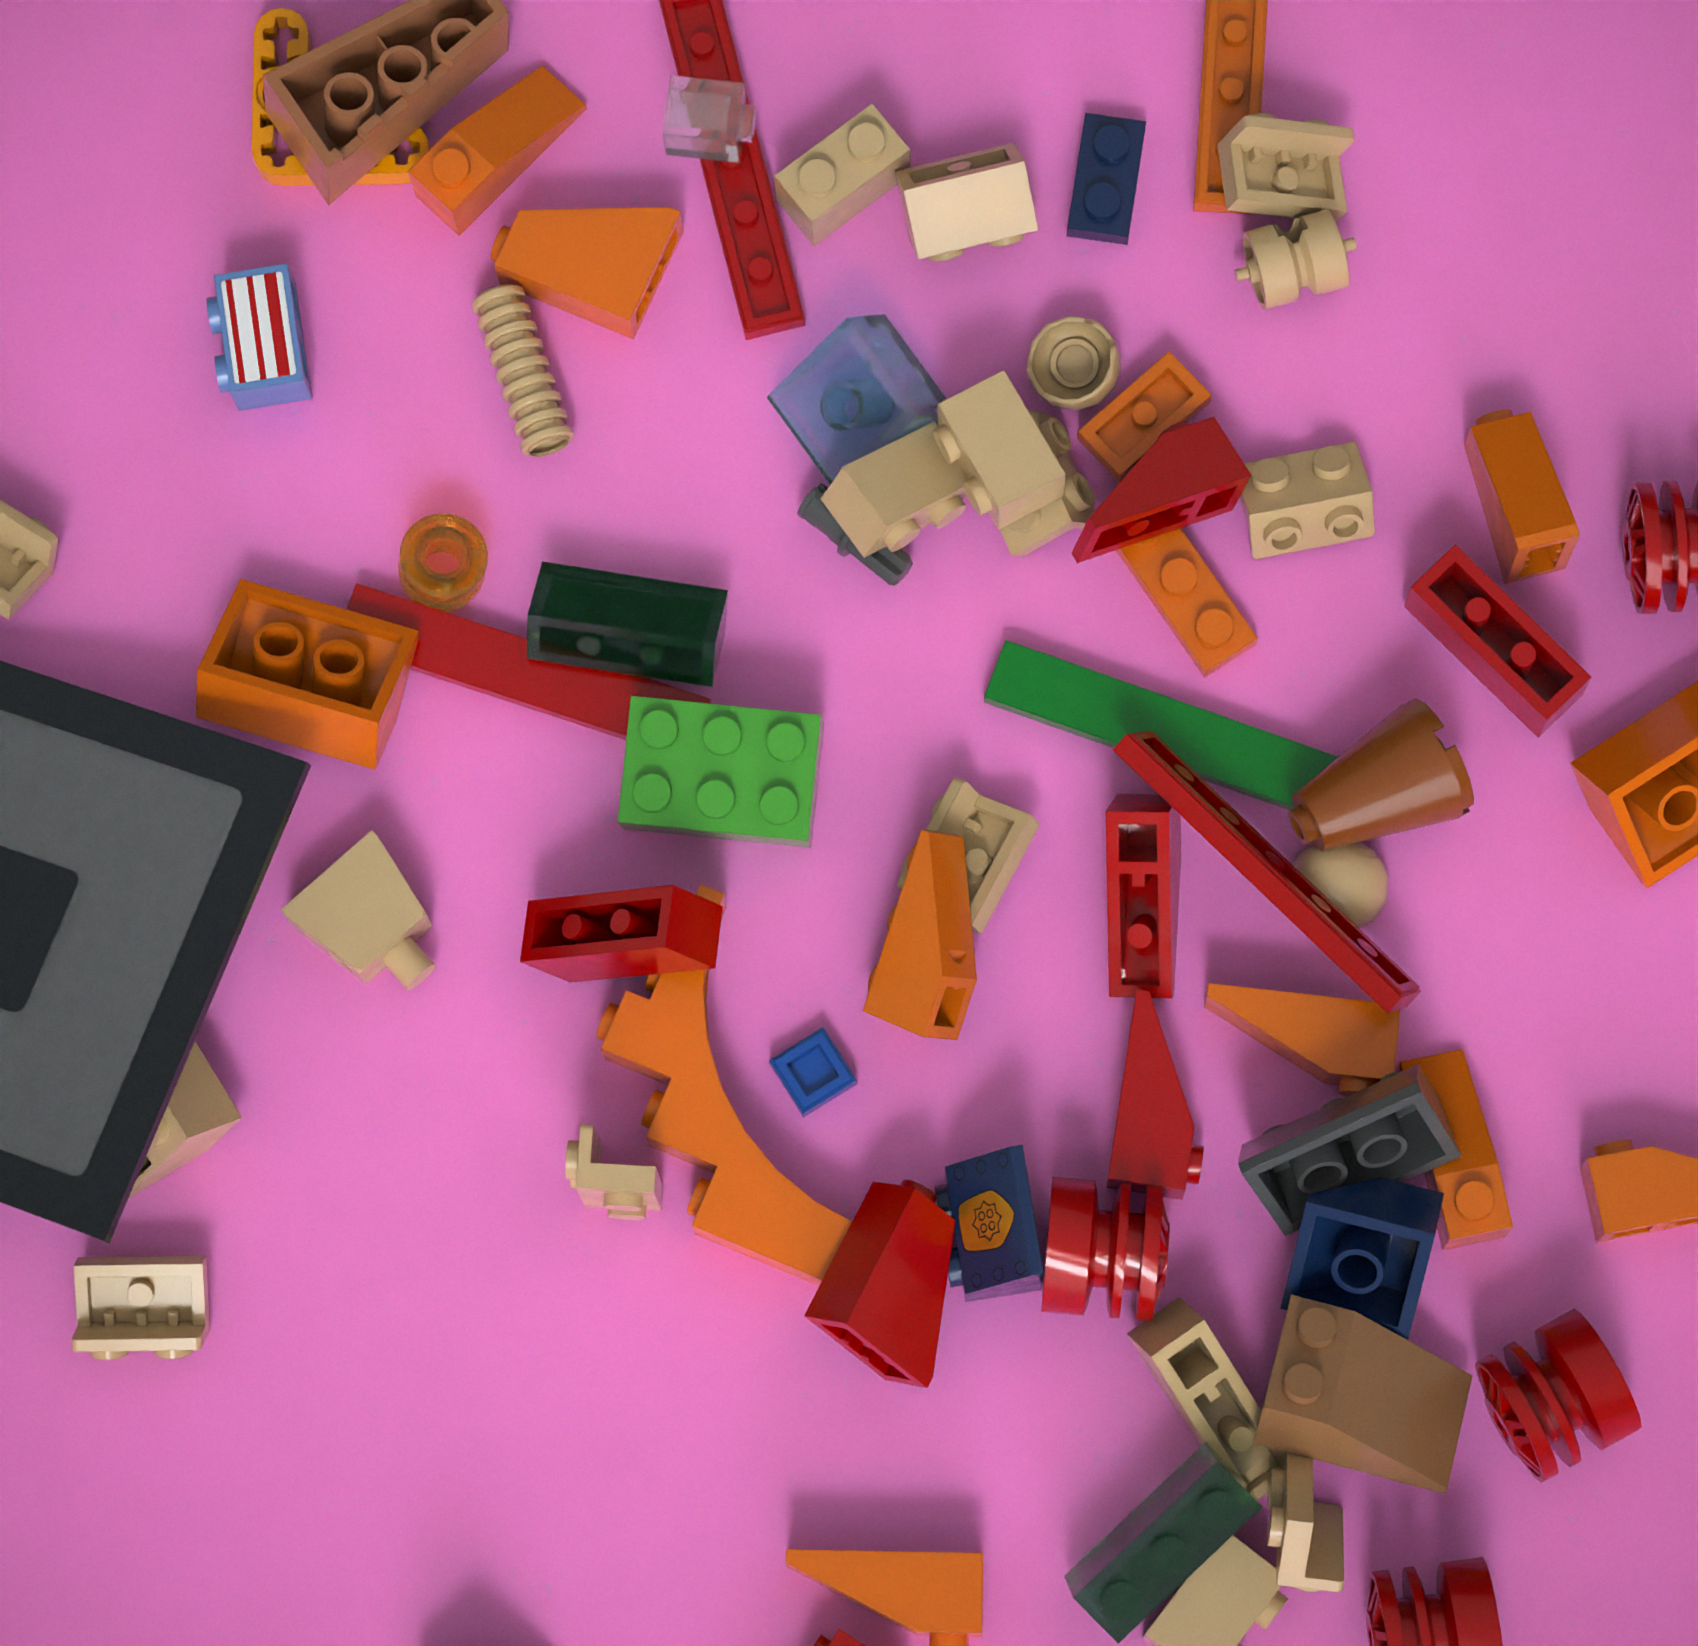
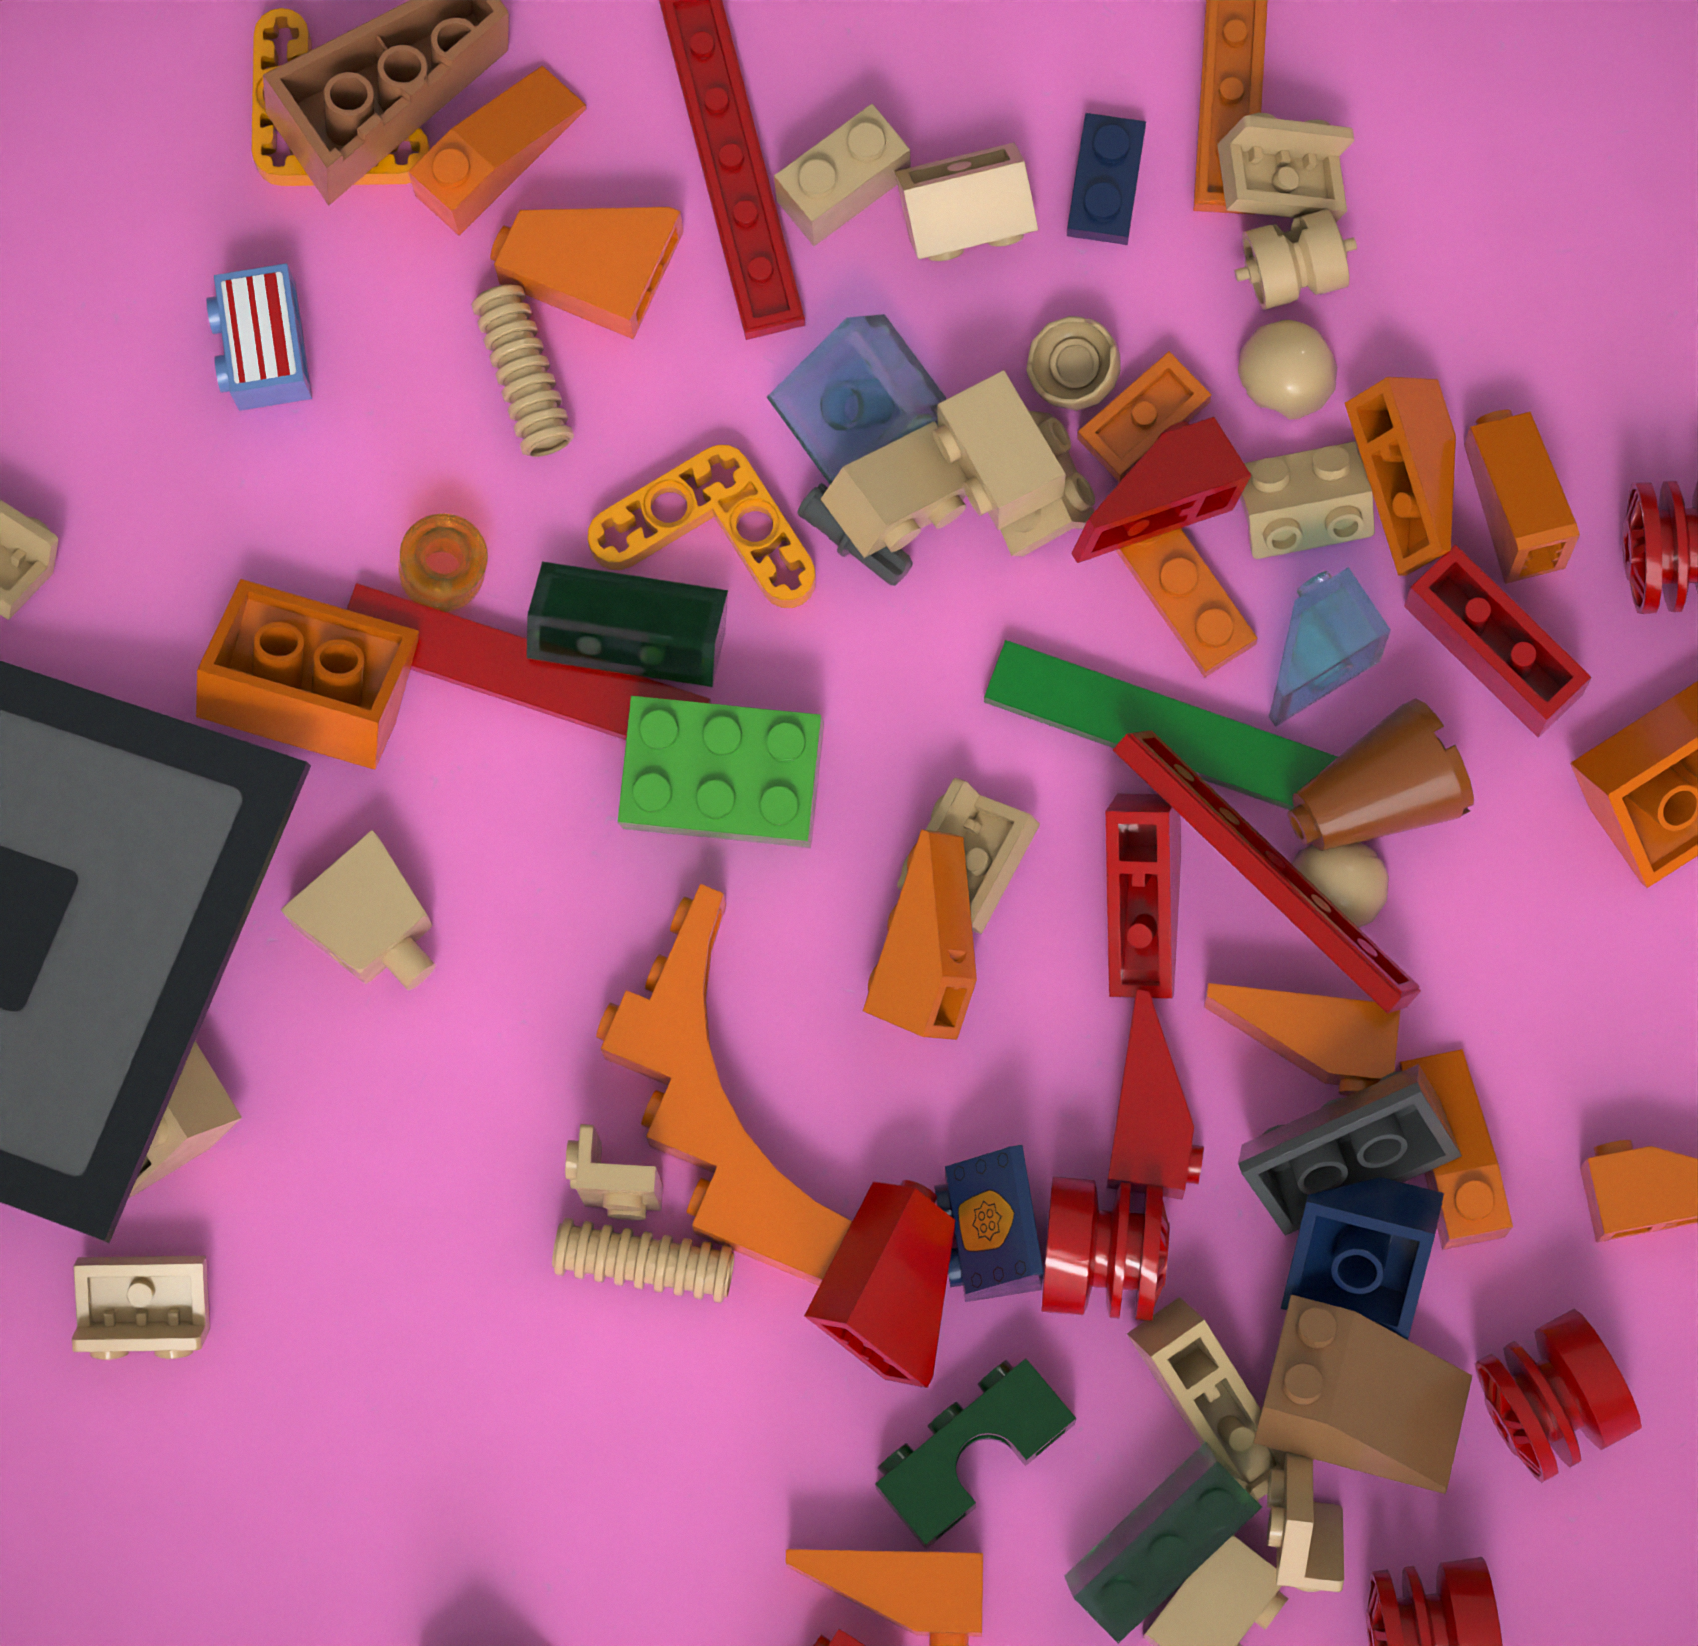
red brick [520,885,723,982] -> none
clear brick [662,75,756,163] -> none
blue tile [769,1027,857,1118] -> none
none -> tan piece [552,1218,735,1303]
none -> light orange beam [587,445,816,608]
none -> dark green arch [875,1358,1076,1549]
none -> tan hair [1238,320,1338,420]
none -> clear light blue slope [1268,567,1391,727]
none -> orange slope [1344,377,1456,576]

